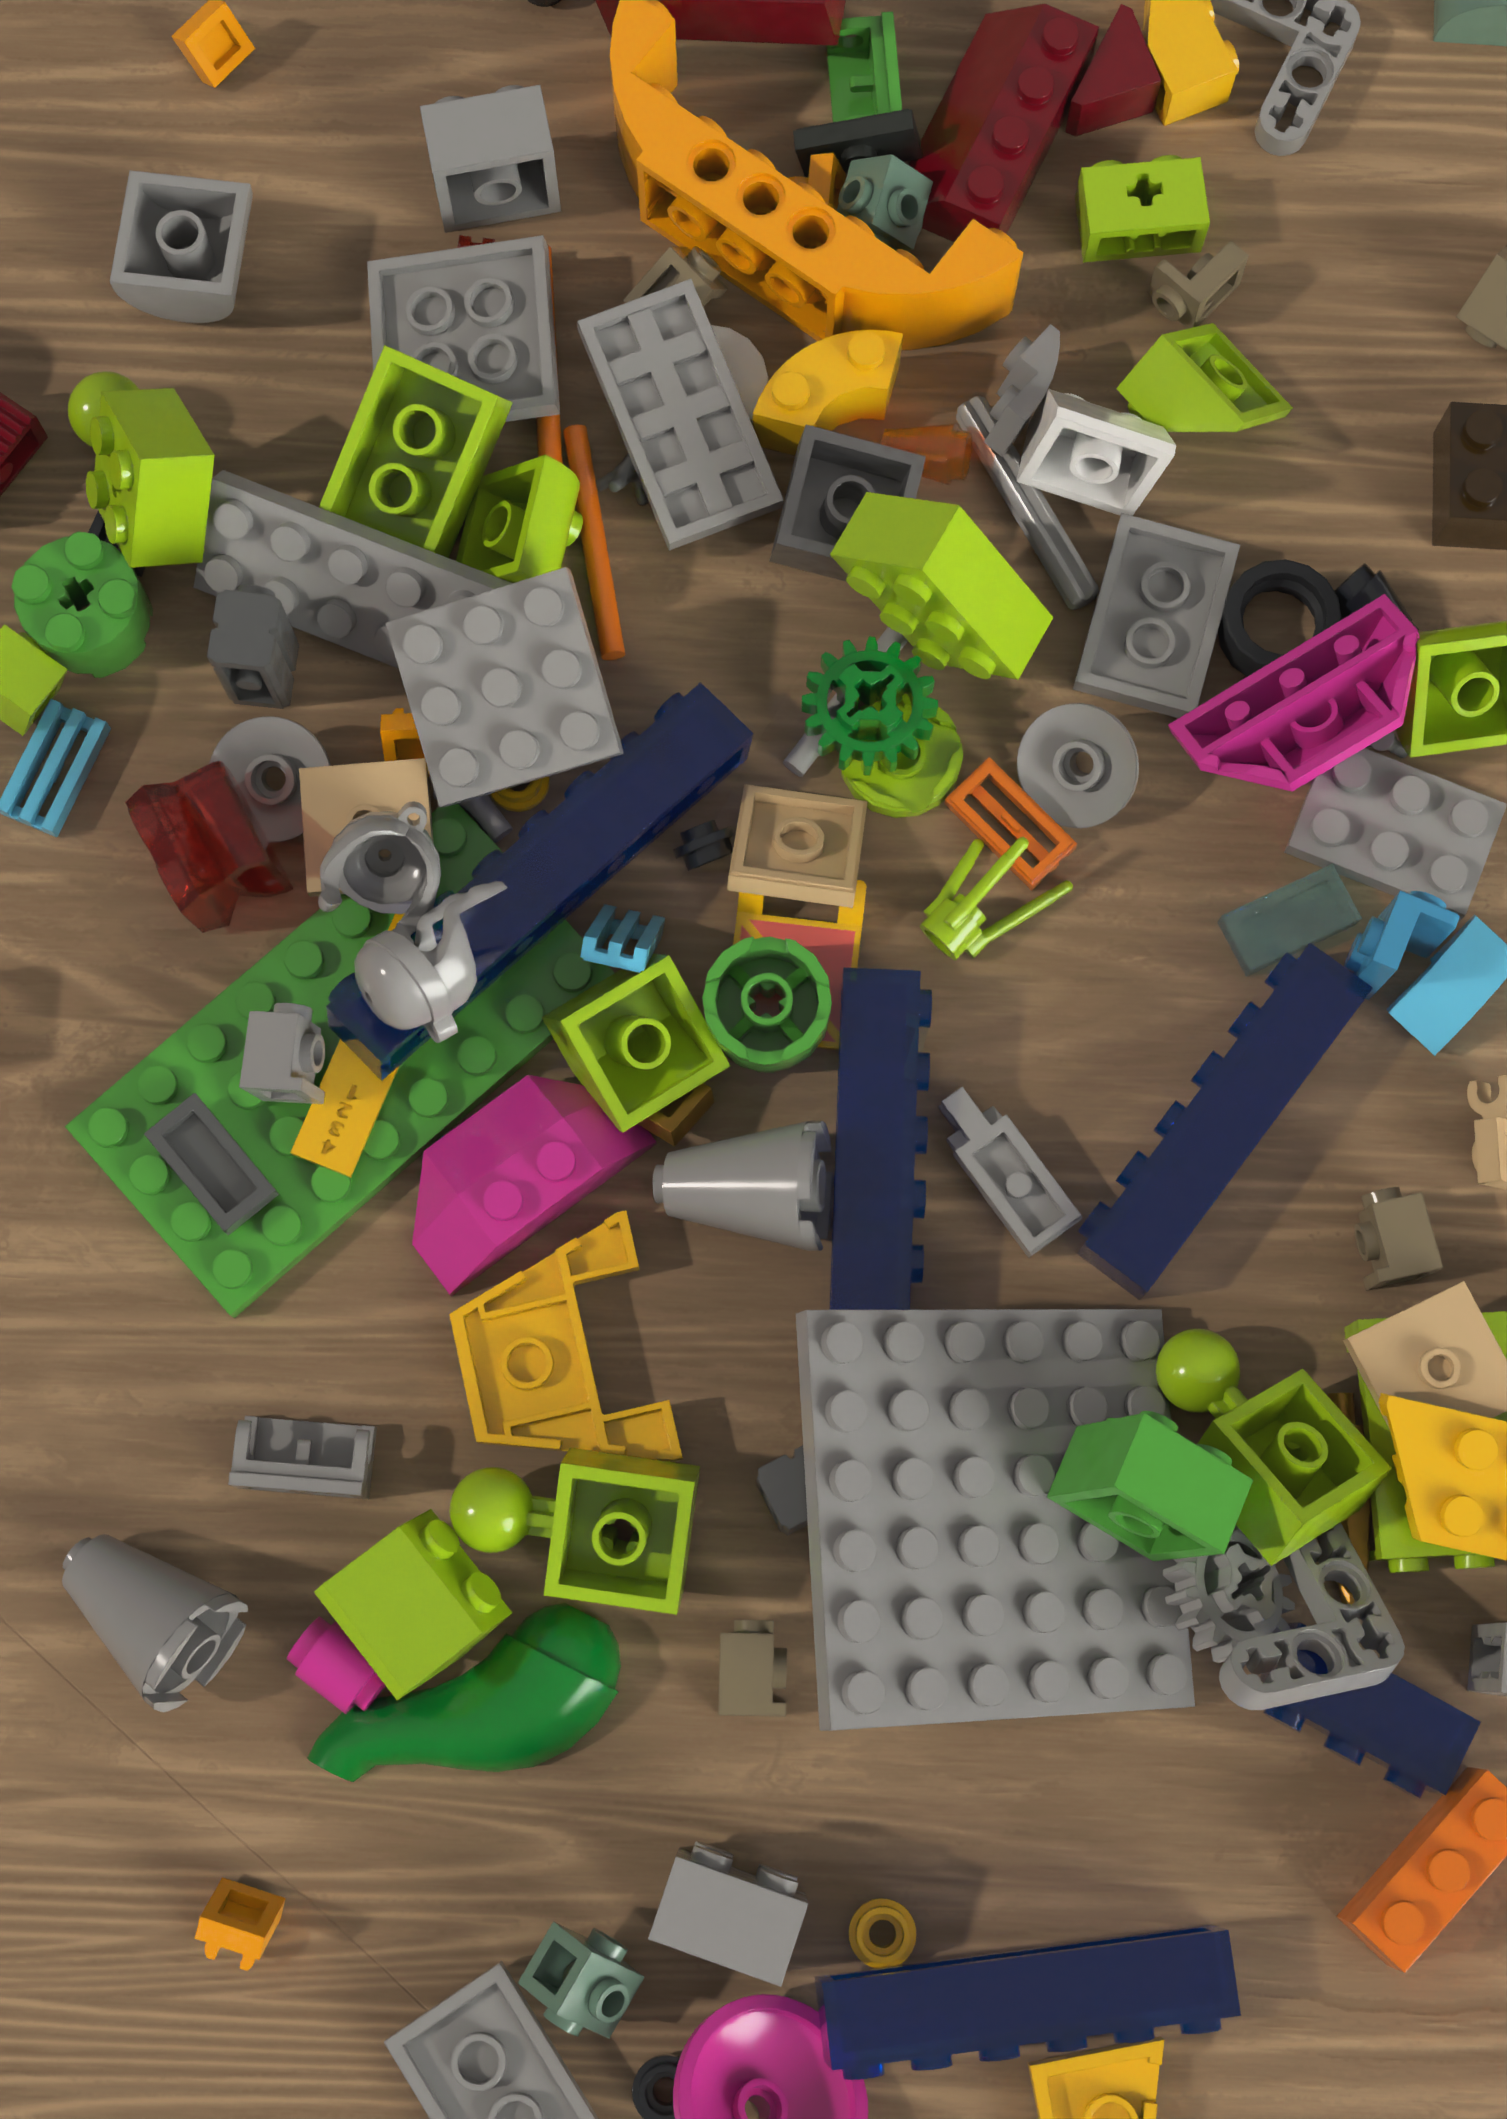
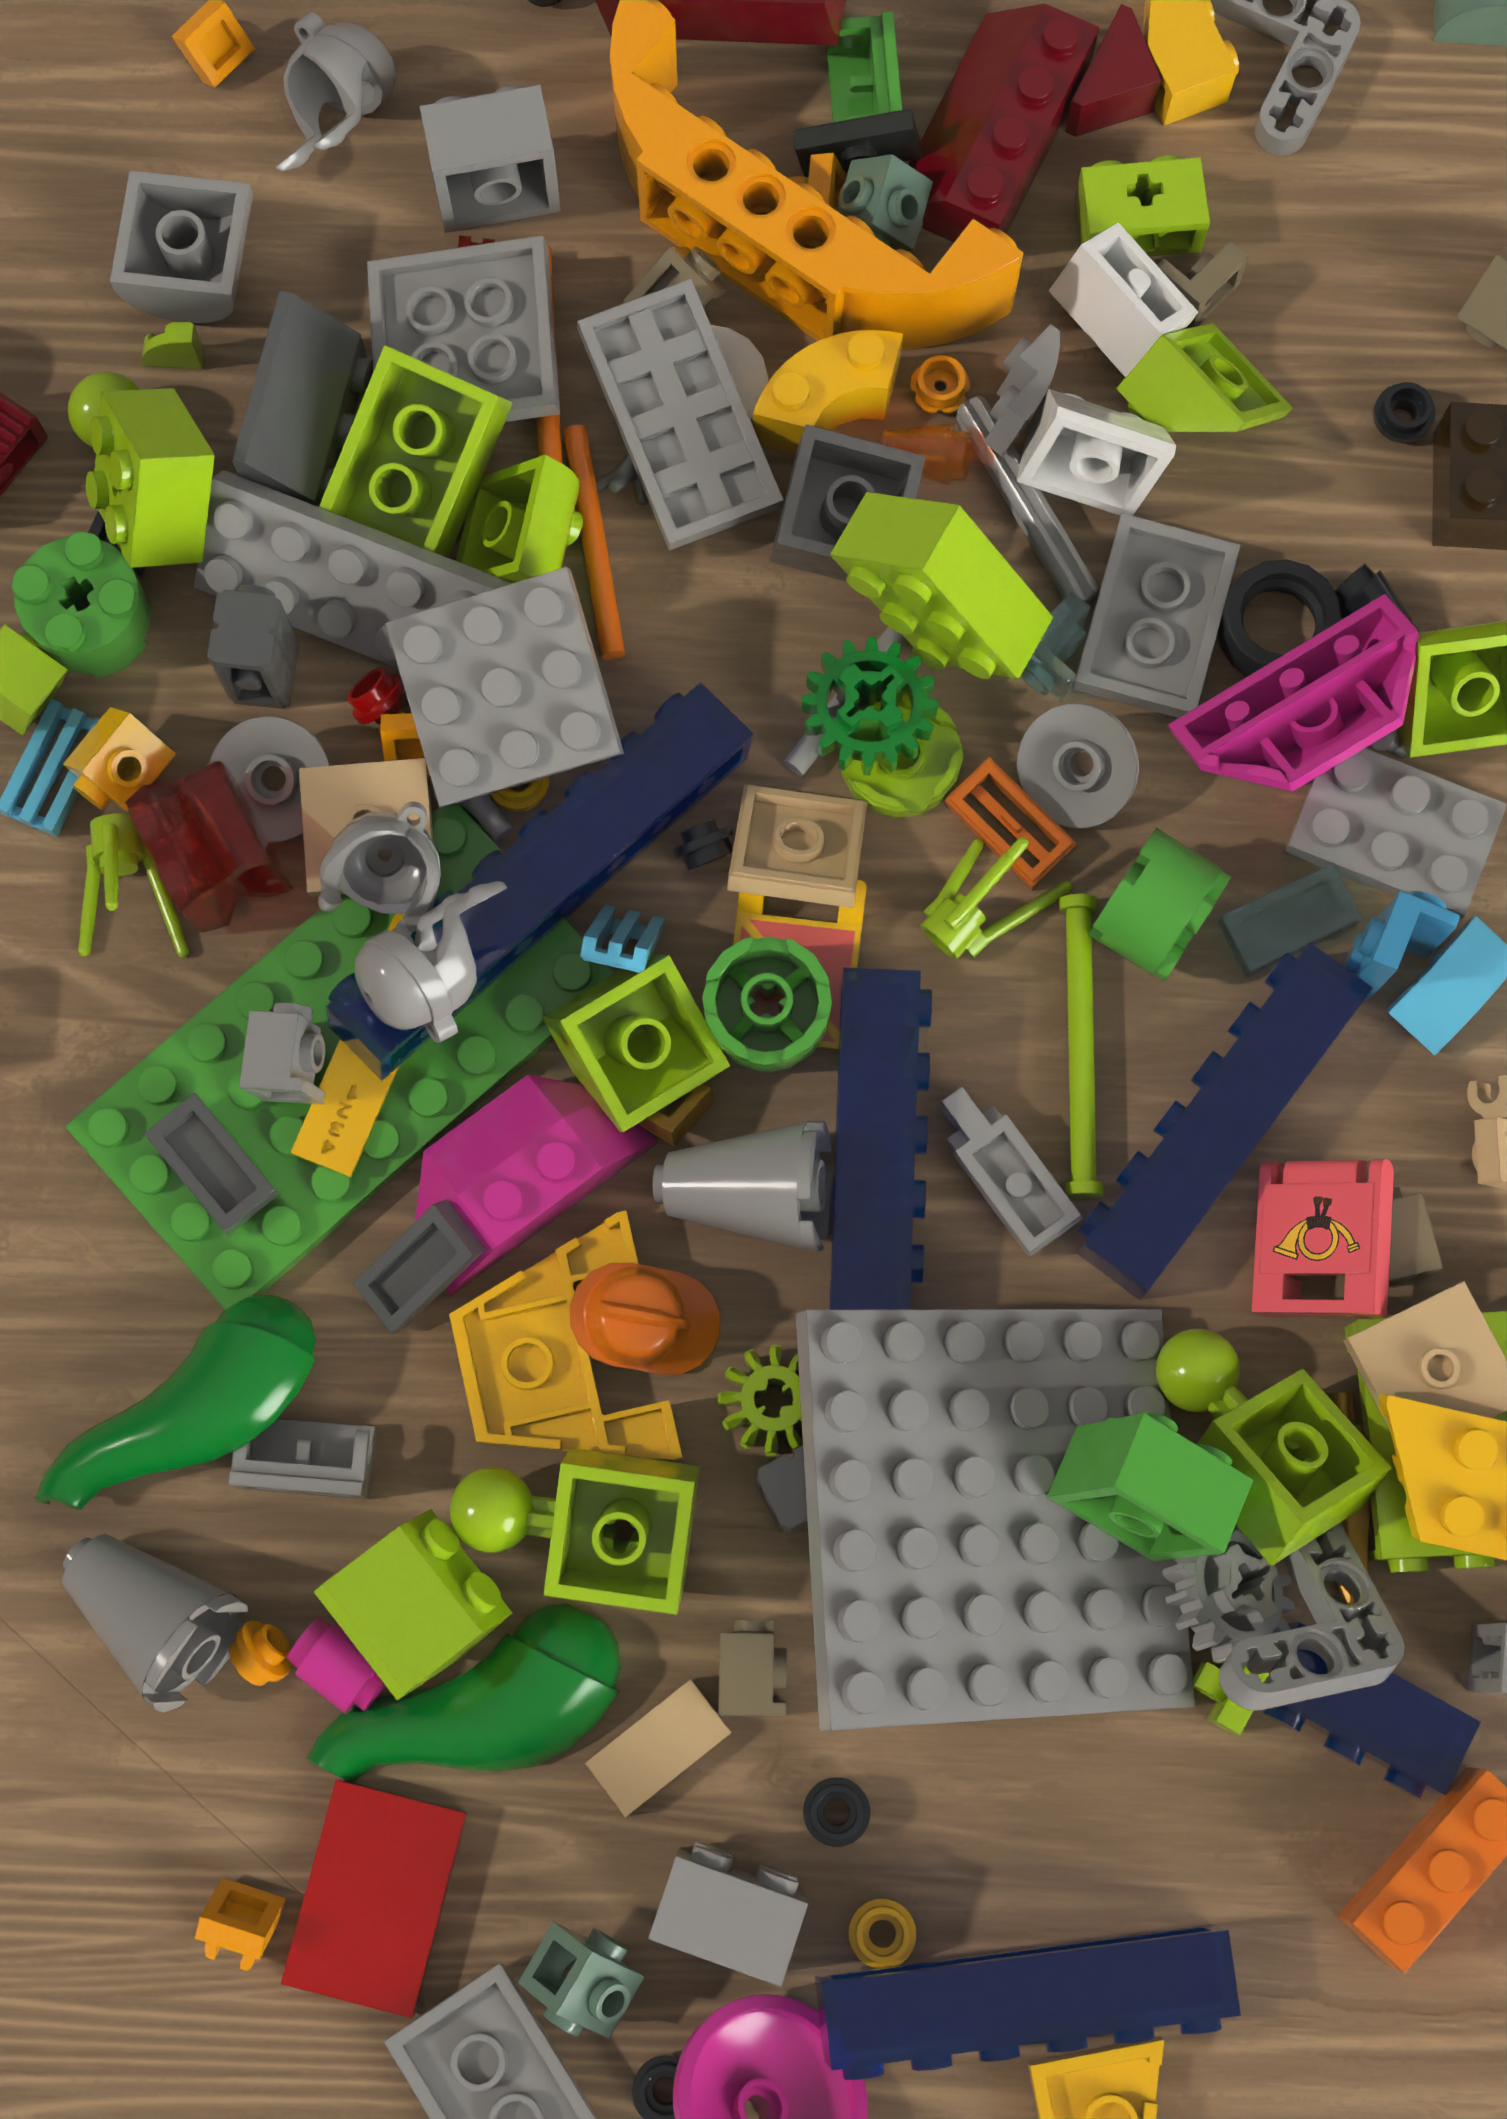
none -> green animal [35,1295,316,1510]
none -> yellow brick [63,707,176,812]
none -> lime plant [78,813,189,958]
none -> lime tile [142,322,205,370]
none -> light orange plate [229,1620,291,1686]
none -> dark grey slope [232,290,373,507]
none -> light grey hair [275,12,396,172]
none -> red tile [281,1779,468,2018]
none -> red plate [347,667,405,725]
none -> dark grey tile [353,1200,486,1333]
none -> orange piece [570,1263,720,1375]
none -> tan tile [585,1679,732,1818]
none -> lime gear [718,1344,803,1458]
none -> black plate [803,1777,870,1847]
none -> light orange plate [910,355,970,414]
none -> clear light blue bracket [1021,591,1090,702]
none -> white brick [1049,223,1198,377]
none -> lime bar [1059,894,1104,1199]
none -> bright green brick [1088,827,1231,981]
none -> lime tile [1193,1662,1269,1735]
none -> coral container [1251,1159,1394,1318]
none -> black plate [1373,382,1435,443]

